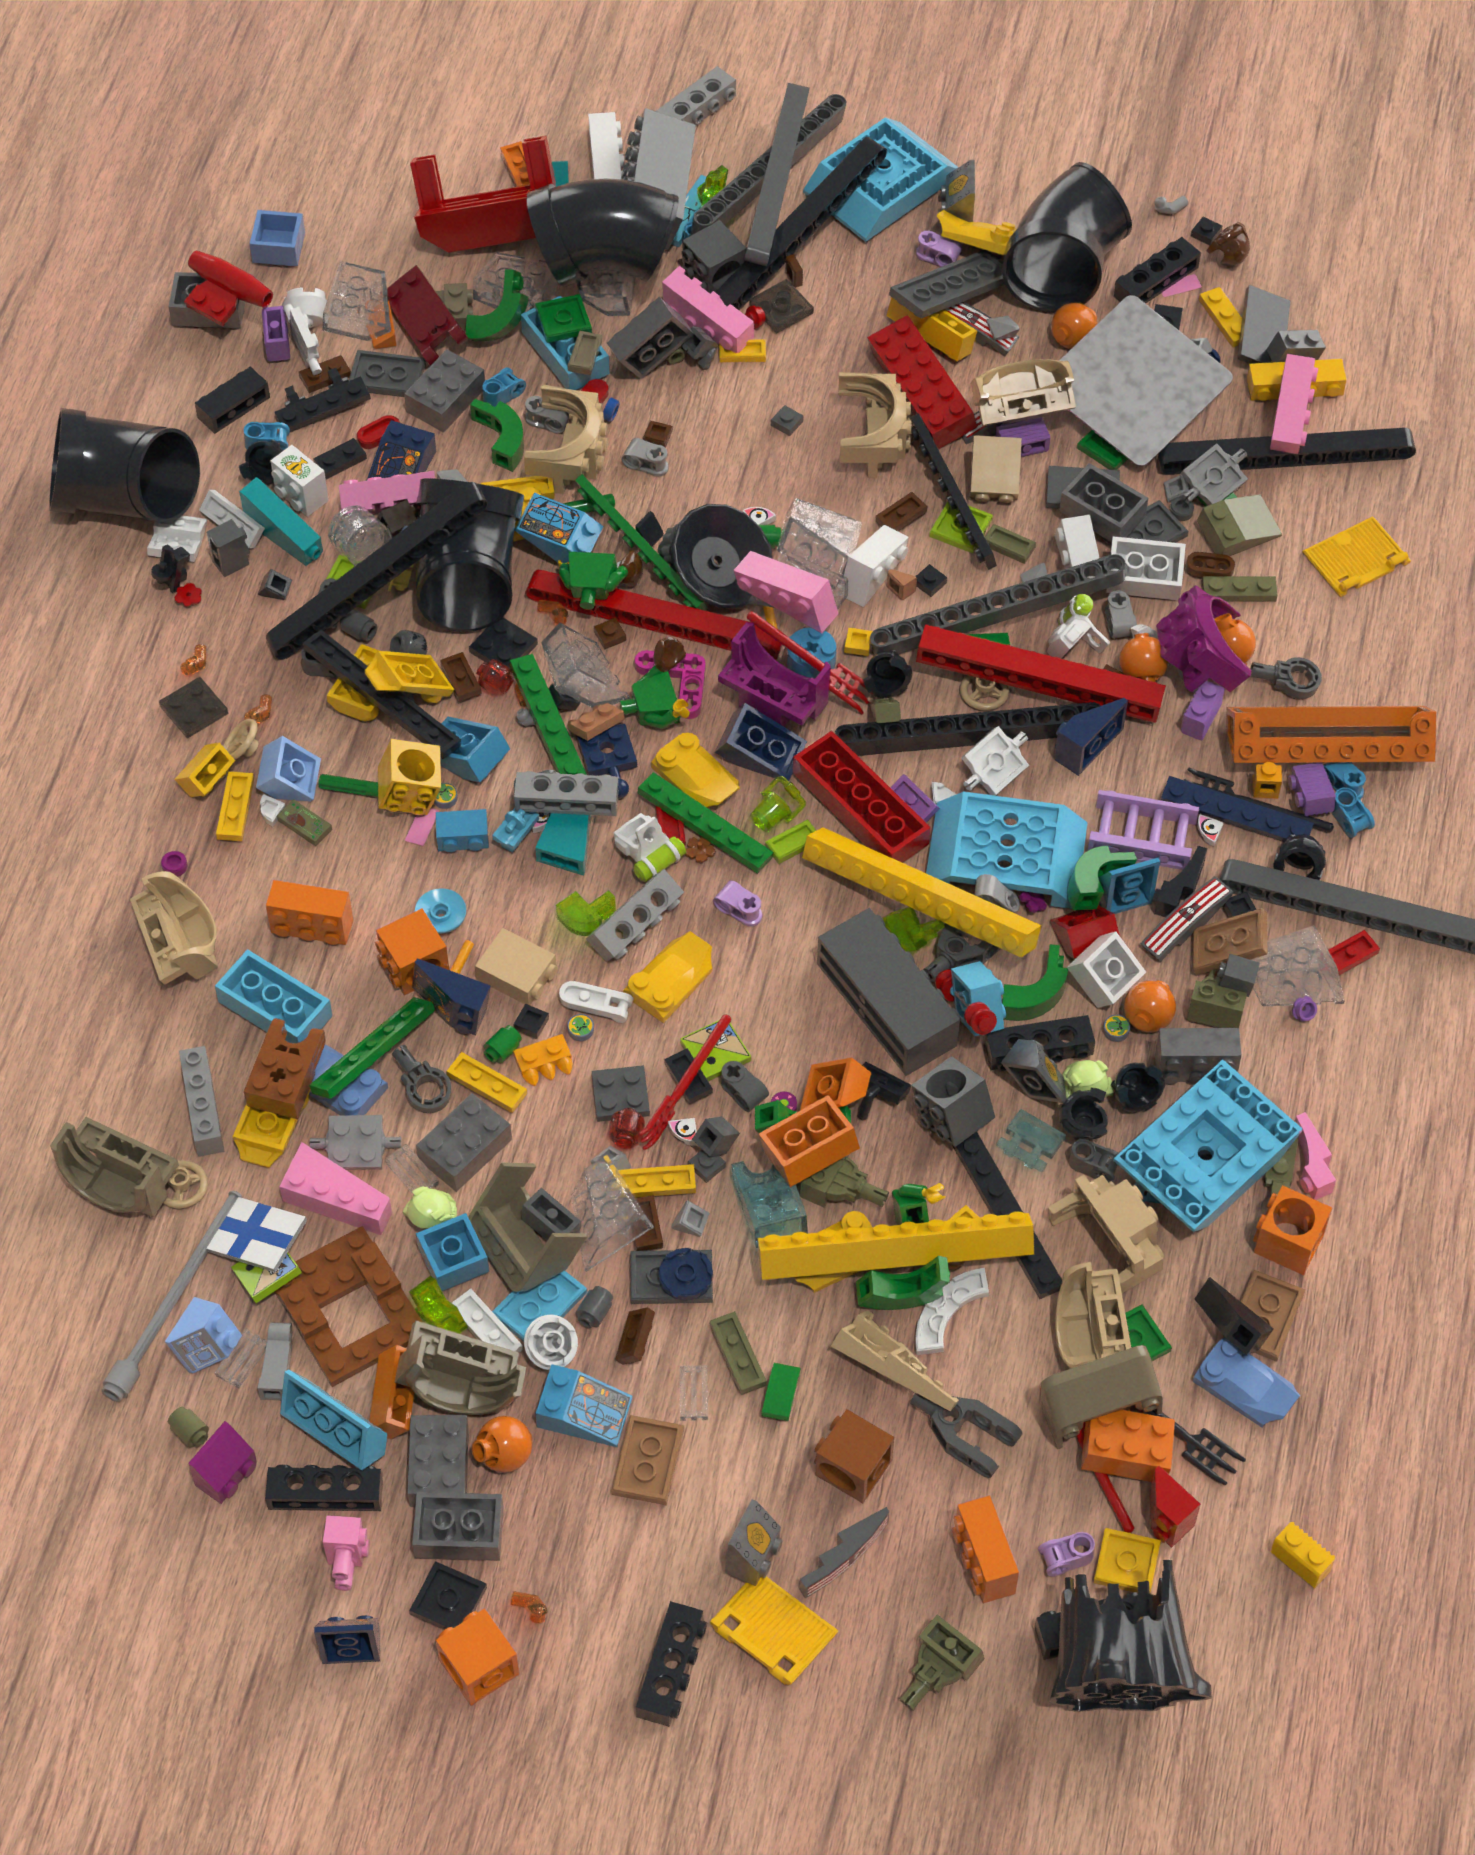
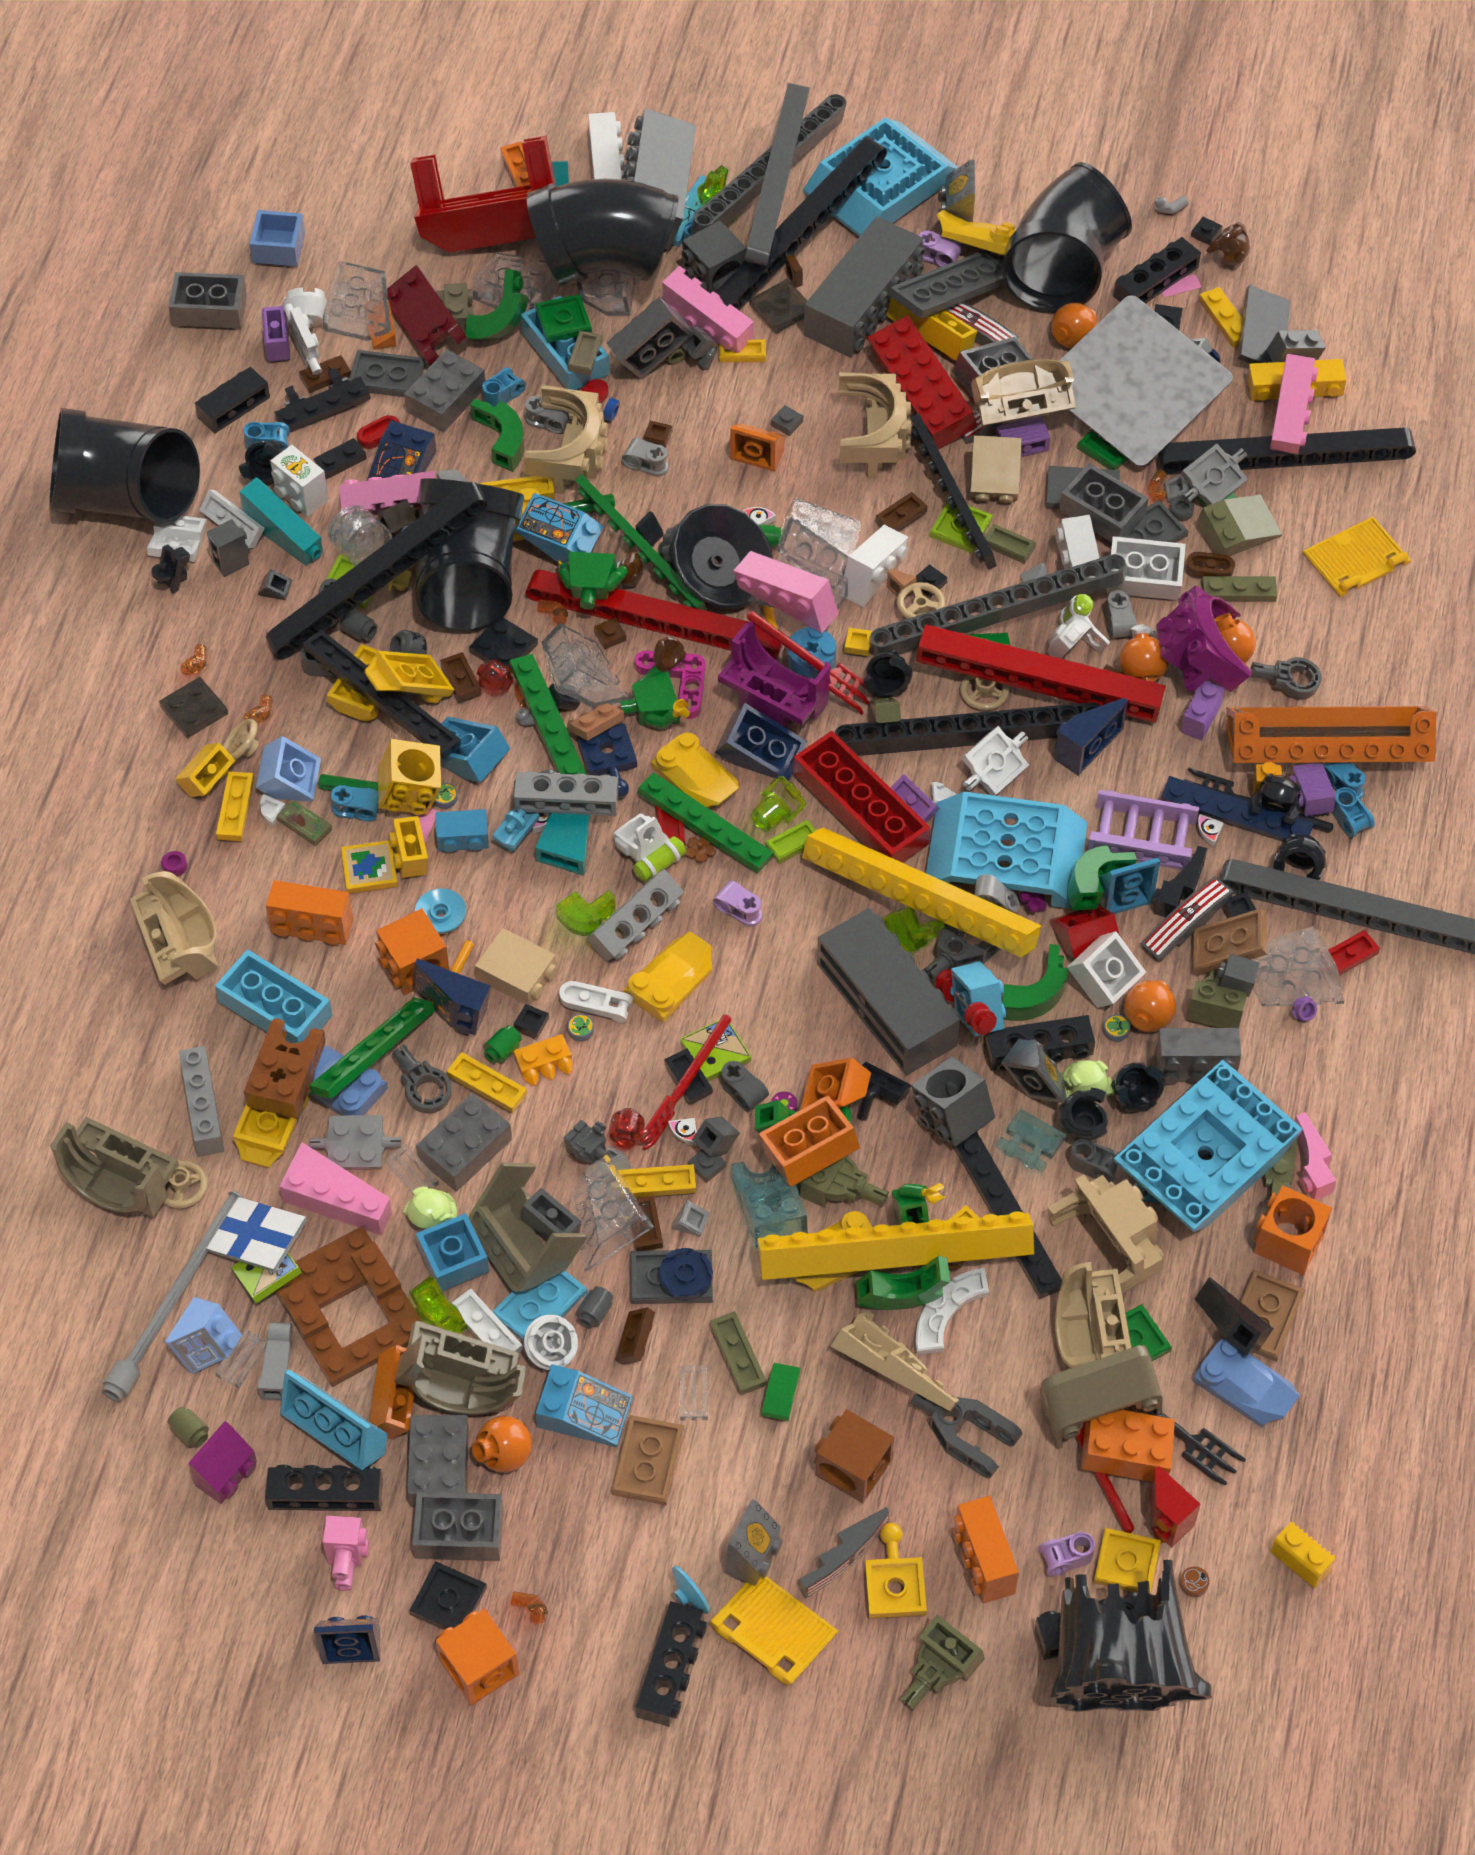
red plant [174,583,202,607] -> none
red plate [184,250,273,327] -> none
dark grey plate [592,1065,650,1122] -> none
light grey brick [656,66,736,125] -> none
red plate [745,305,766,329] -> none
light grey slope [986,316,1020,341] -> none
none -> dark azure piece [331,785,378,821]
none -> tile [341,840,398,894]
none -> yellow brick [388,816,428,878]
none -> dark grey piece [563,1120,609,1164]
none -> medium azure dish [672,1565,710,1614]
none -> orange slope [730,423,785,472]
none -> dark grey brick [804,216,925,358]
none -> yellow plate [865,1523,927,1618]
none -> tan piece [897,582,945,619]
none -> flat silver slope [952,337,1034,399]
none -> clear orange arm [1150,470,1167,502]
none -> dark orange tile [1180,1566,1210,1597]
none -> black helmet [1249,773,1302,824]

